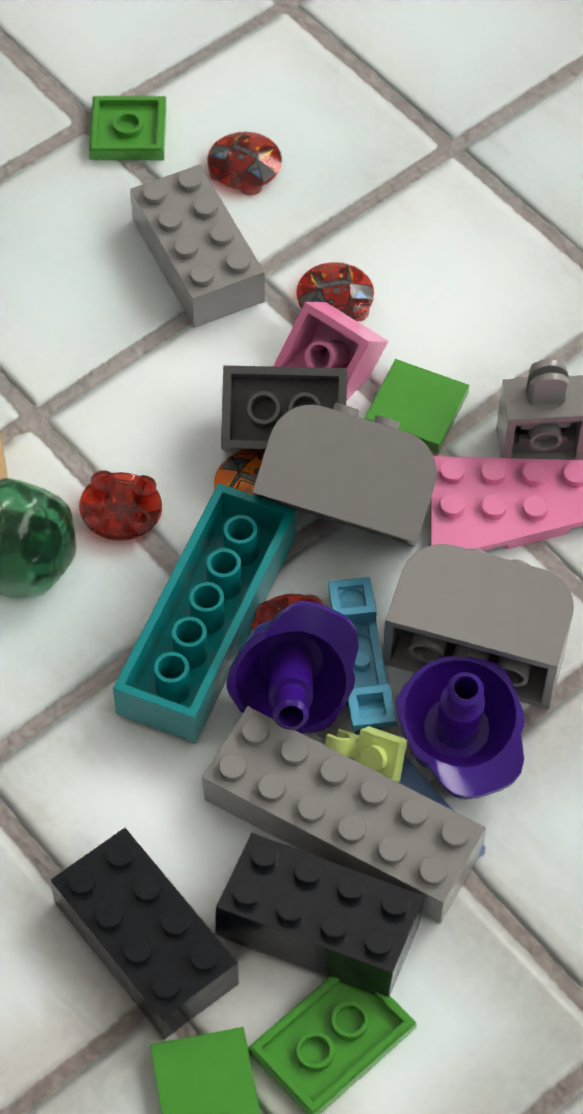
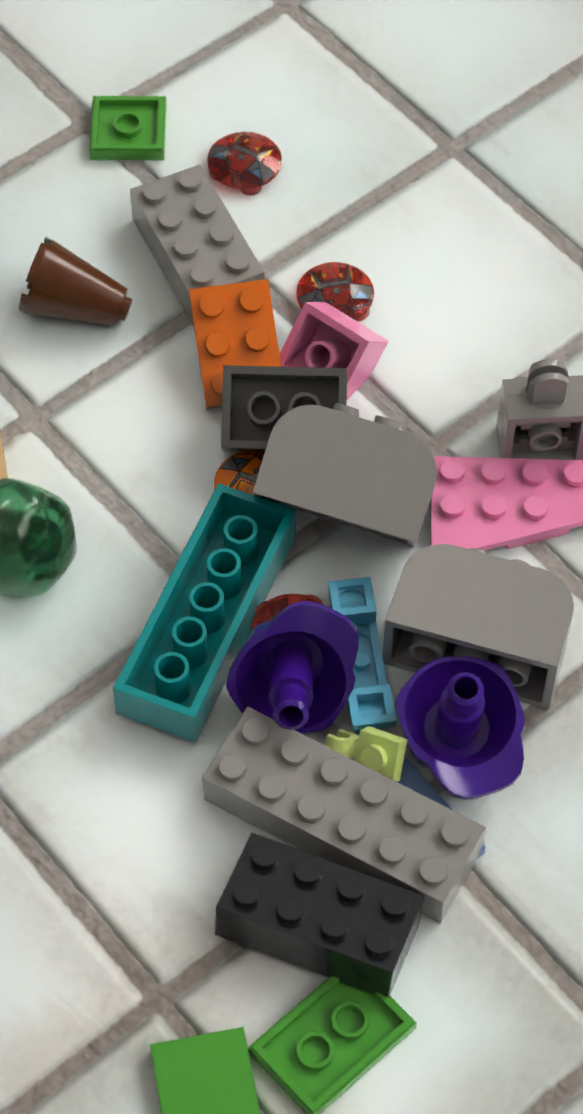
black brick [50,828,239,1040] -> none
clear red dish [79,470,162,541] -> none
bright green tile [364,359,469,453] -> none
none -> reddish brown cone [19,237,133,326]
none -> orange plate [189,279,281,409]

